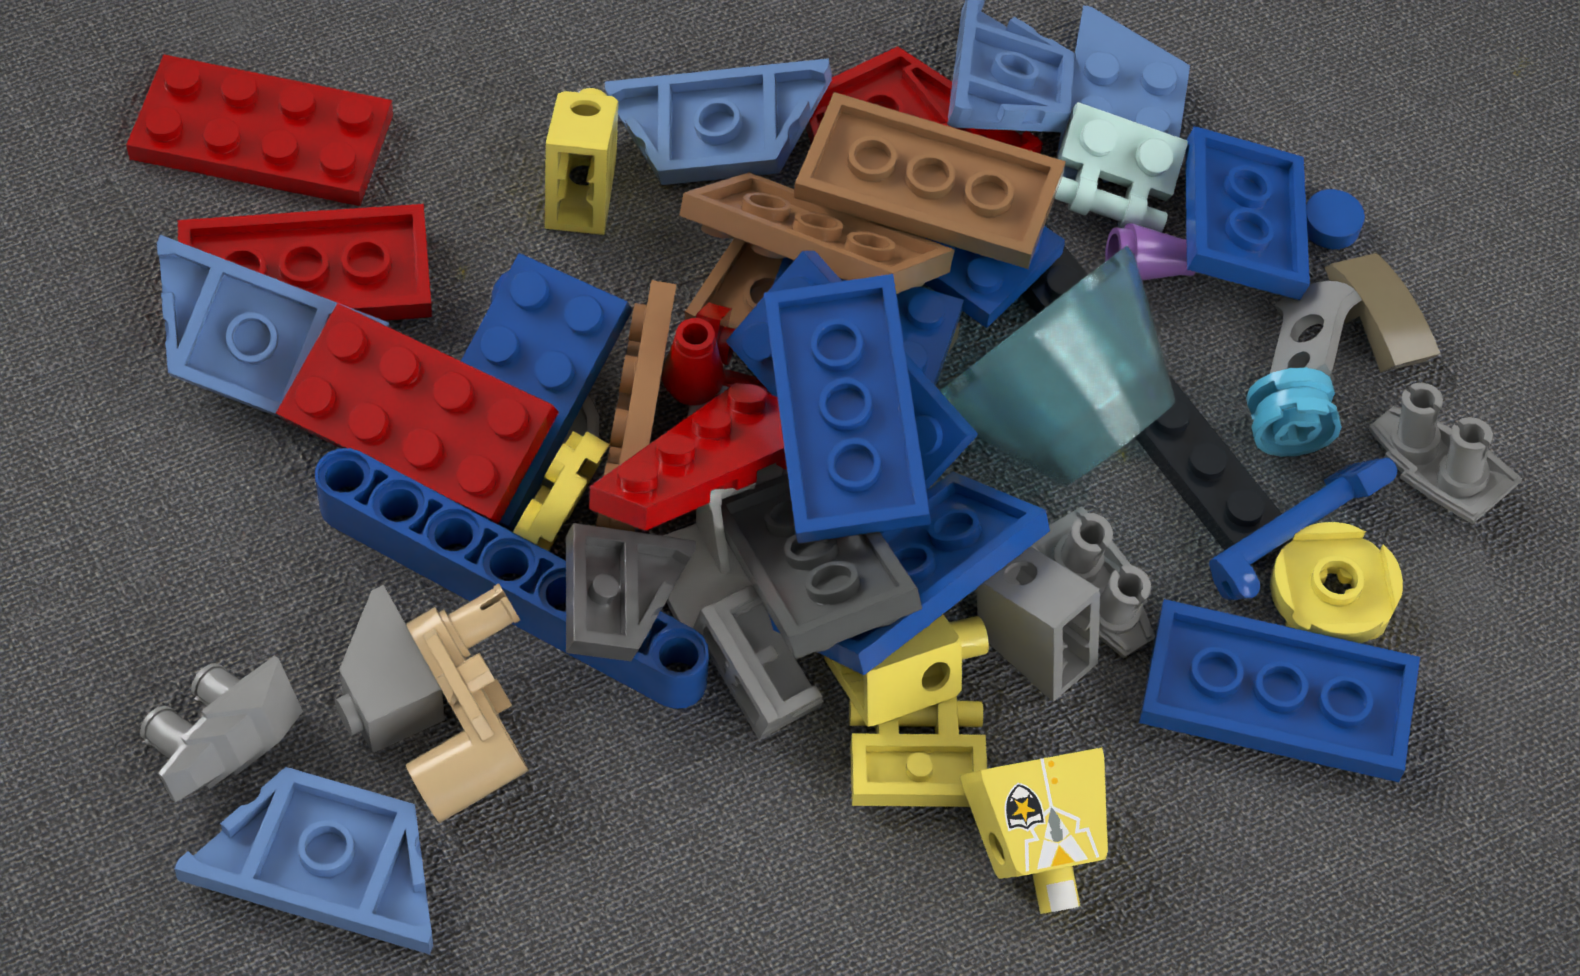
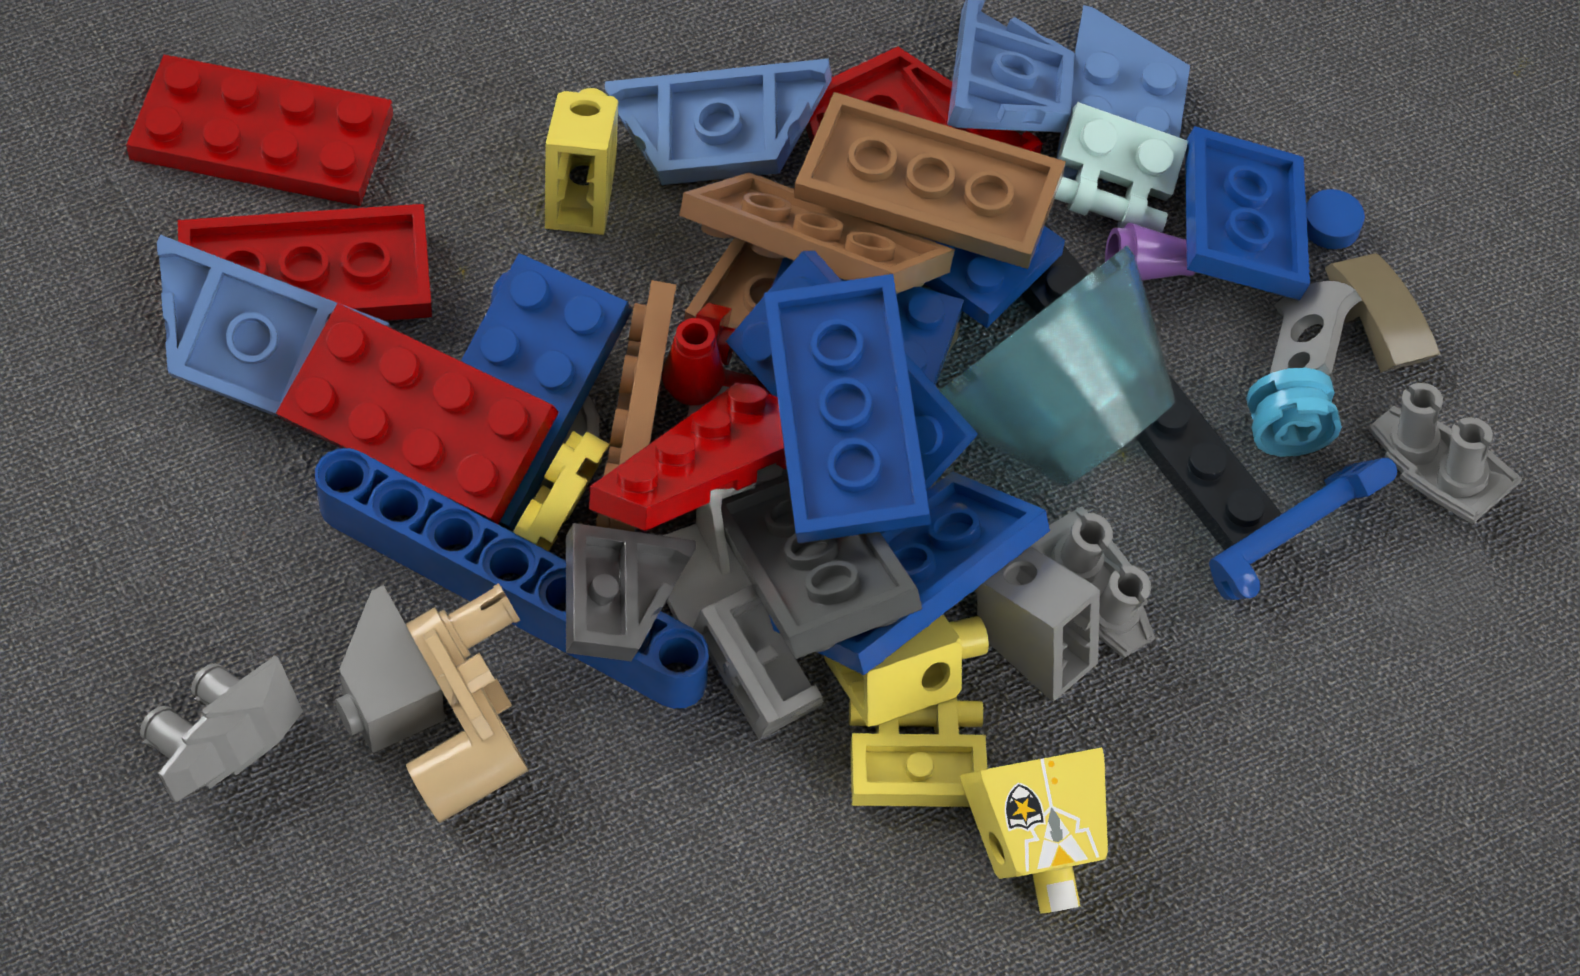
medium blue wing [174,767,433,955] -> none
blue plate [1139,599,1420,782] -> none
light yellow plate [1270,522,1403,643] -> none

